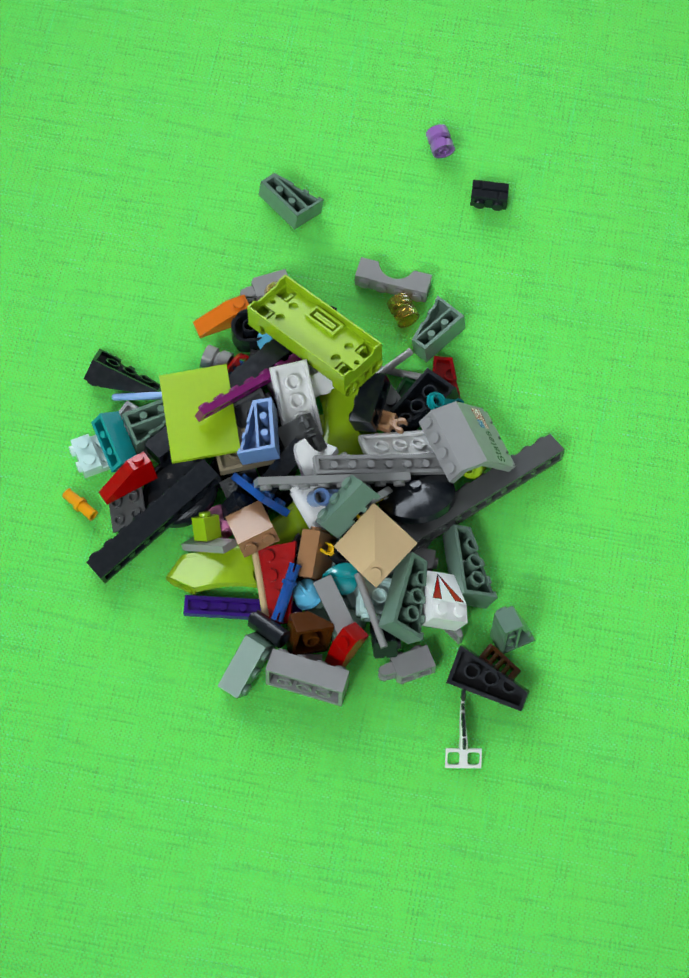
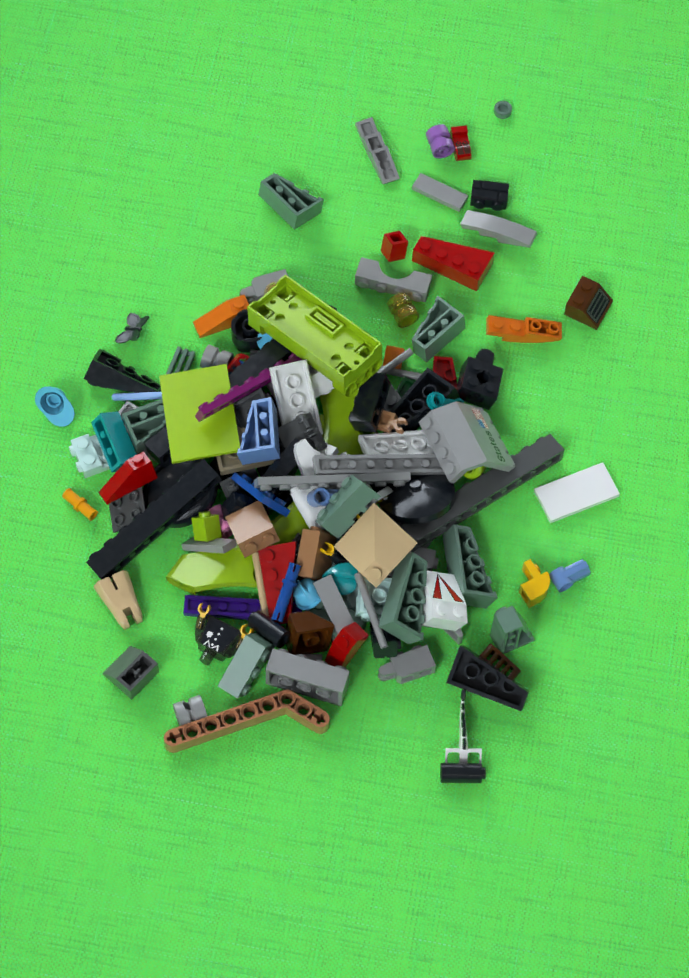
none -> medium azure piece [35,386,75,427]
none -> tan piece [93,570,143,630]
none -> dark grey slope [103,646,159,700]
none -> piece [115,313,149,344]
none -> nougat beam [164,690,330,753]
none -> sand green tile [166,346,195,374]
none -> light grey wheel [173,695,207,726]
none -> torso [195,603,254,665]
none -> light grey slope [355,117,400,185]
none -> red brick [381,231,408,262]
none -> orange slope [383,345,405,369]
none -> light grey tile [412,173,468,212]
none -> red wedge [412,236,495,291]
none -> black brick [440,763,486,783]
none -> red leg [450,125,471,161]
none -> black brick [456,349,503,410]
none -> light grey slope [460,210,537,248]
none -> orange slope [486,315,562,343]
none -> sand green tile [494,101,512,119]
none -> yellow brick [519,559,550,608]
none -> white tile [534,462,620,523]
none -> medium blue piece [549,559,591,592]
none -> reddish brown slope [564,276,613,330]

